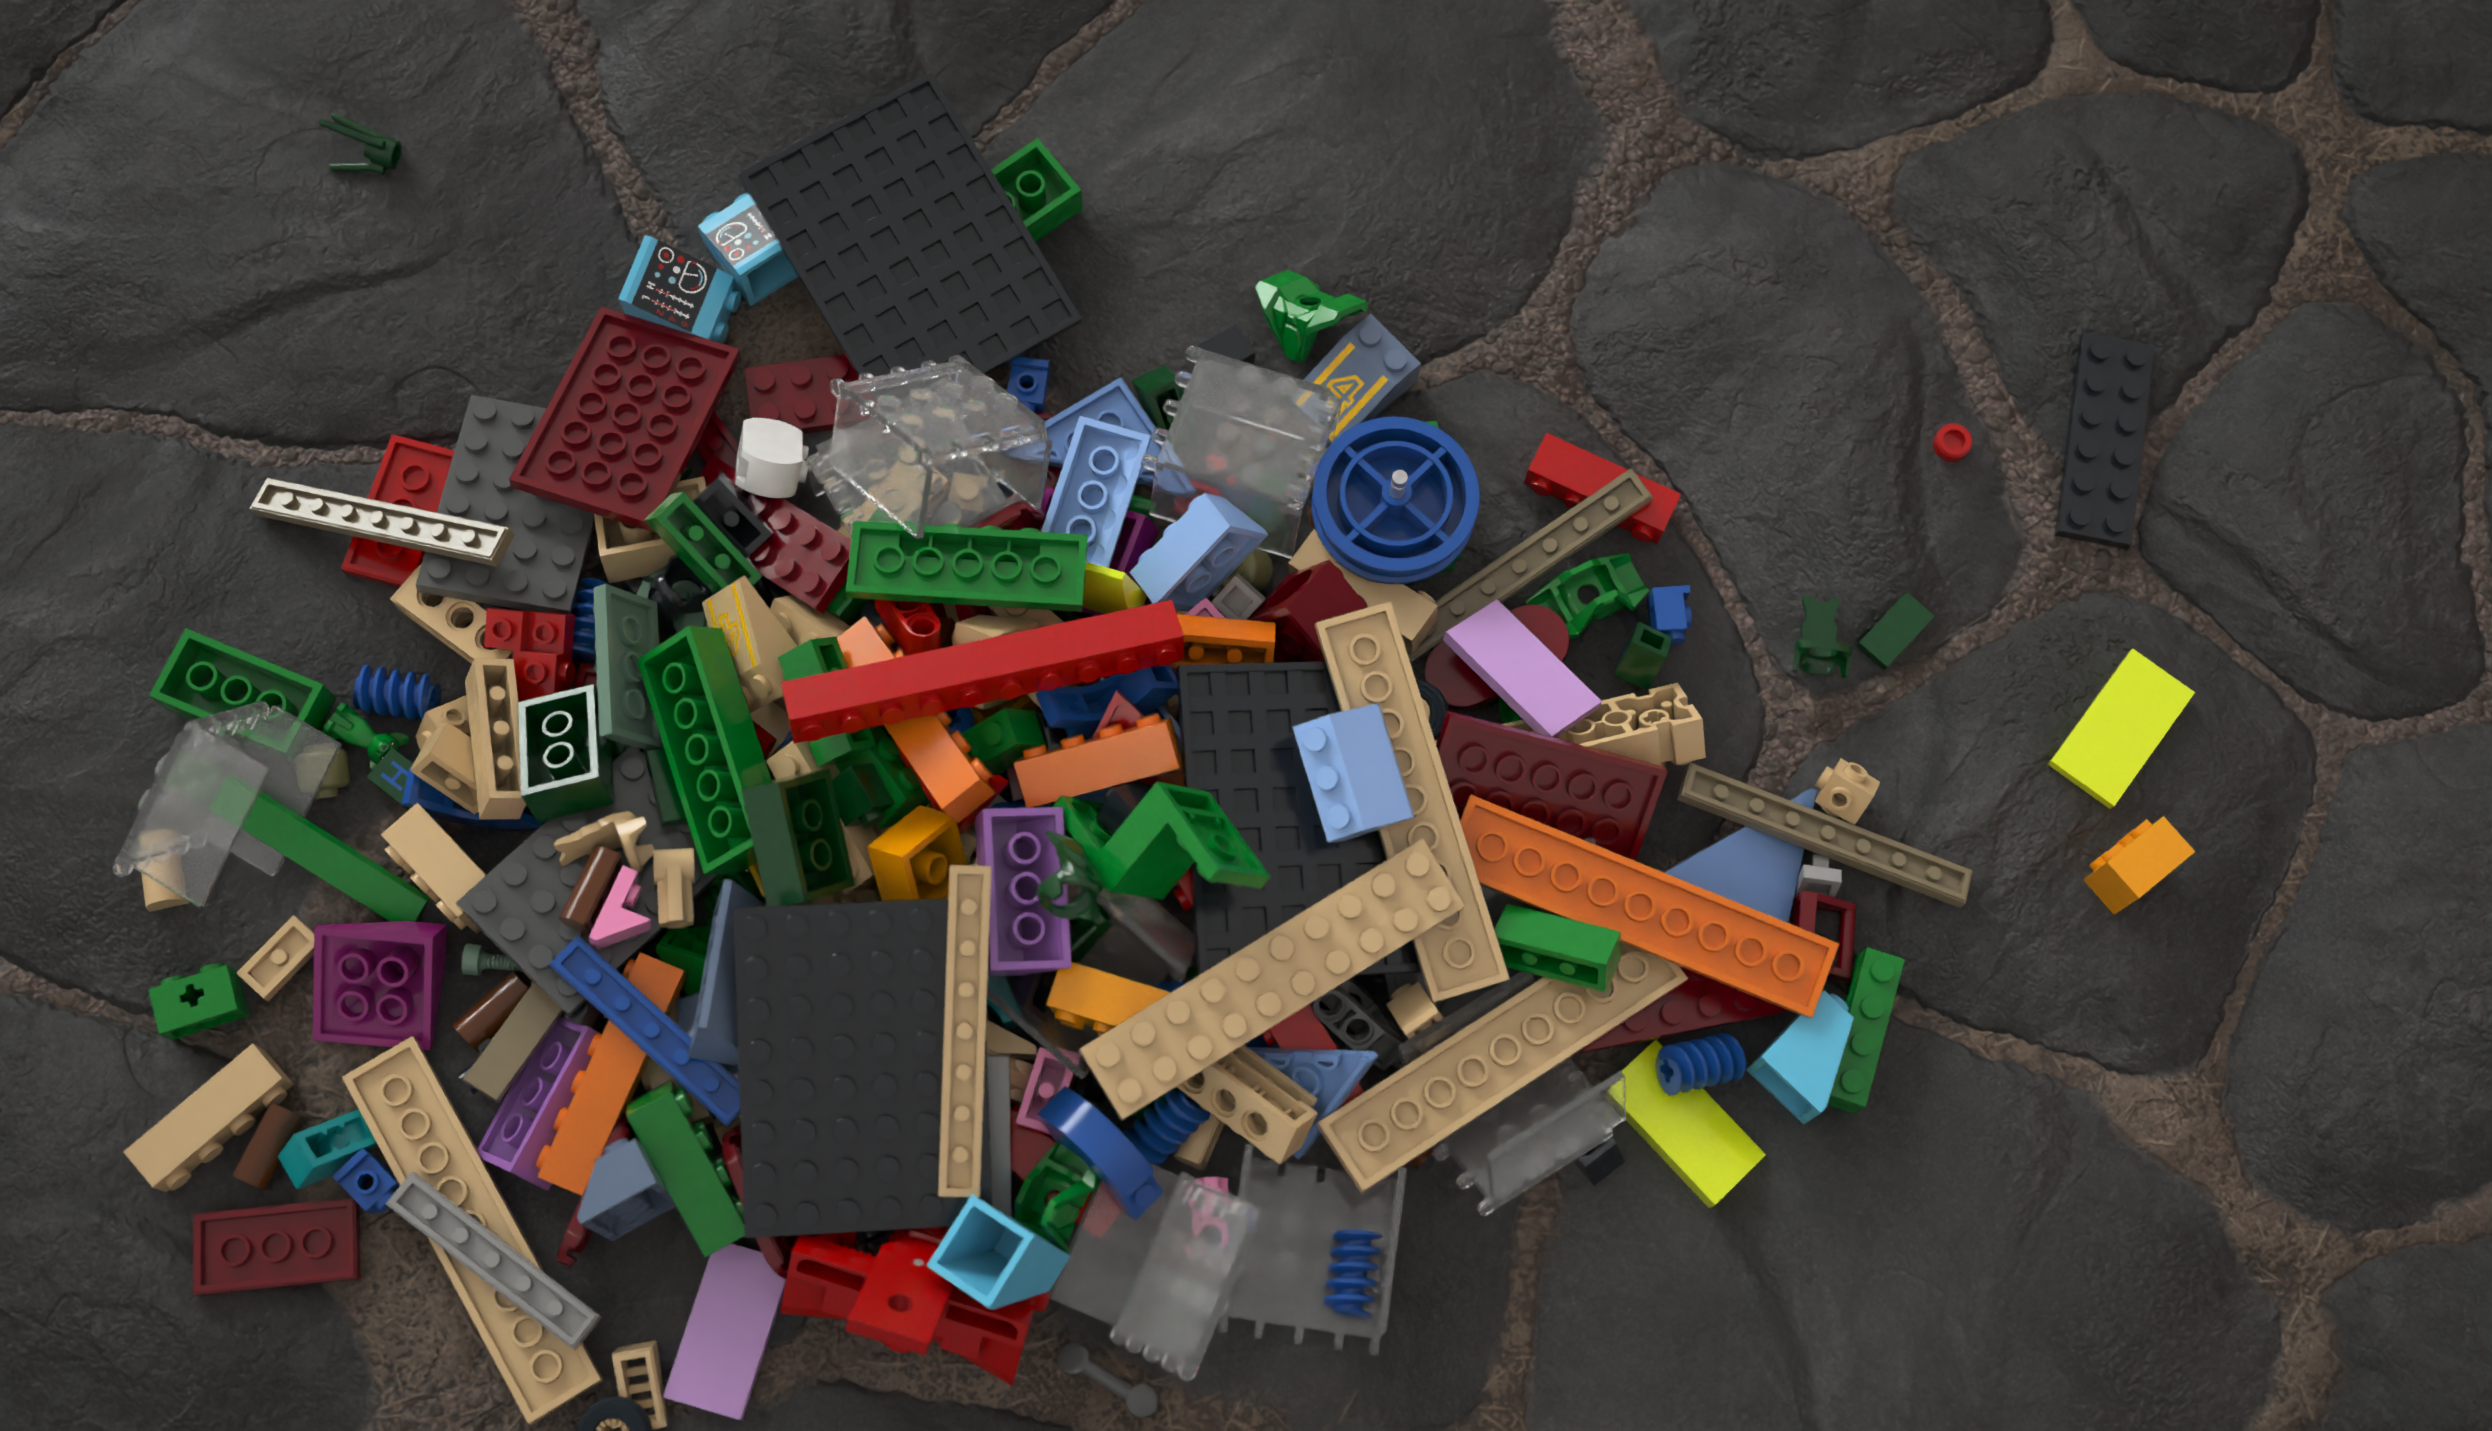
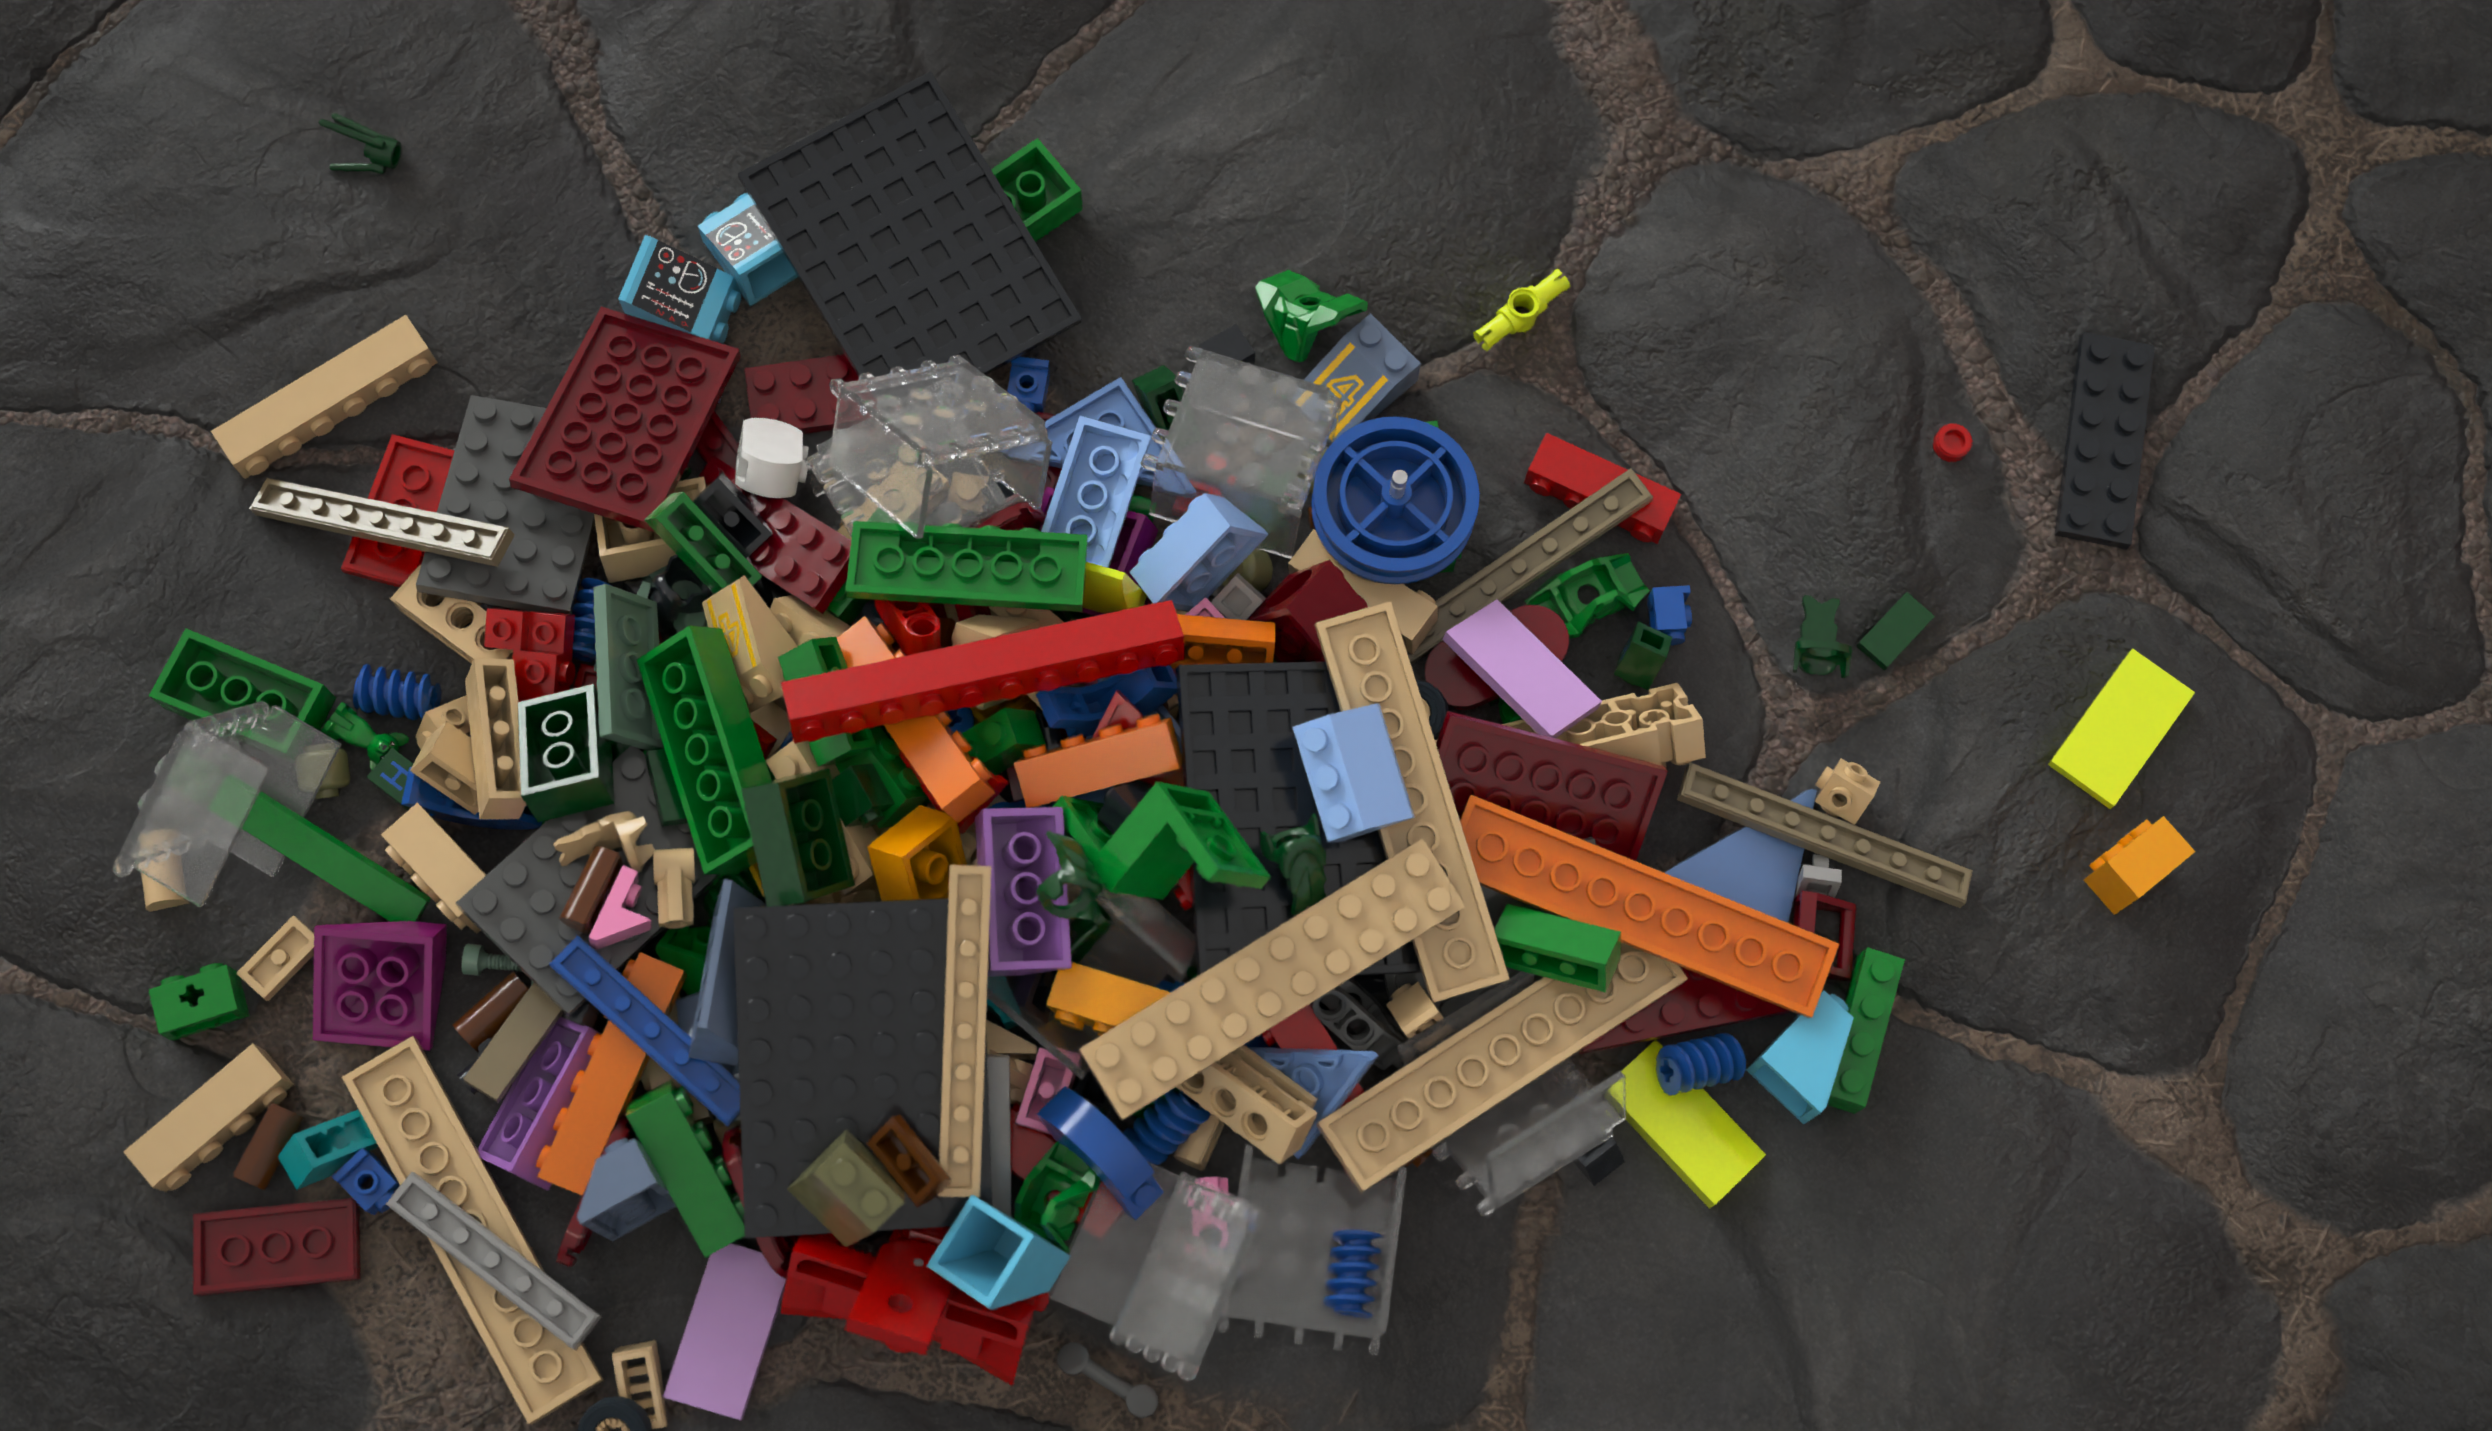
none -> tan brick [211,315,438,479]
none -> olive slope [787,1129,905,1247]
none -> reddish brown brick [867,1115,952,1207]
none -> dark green hair [1261,813,1327,917]
none -> neon yellow pin [1473,269,1570,351]

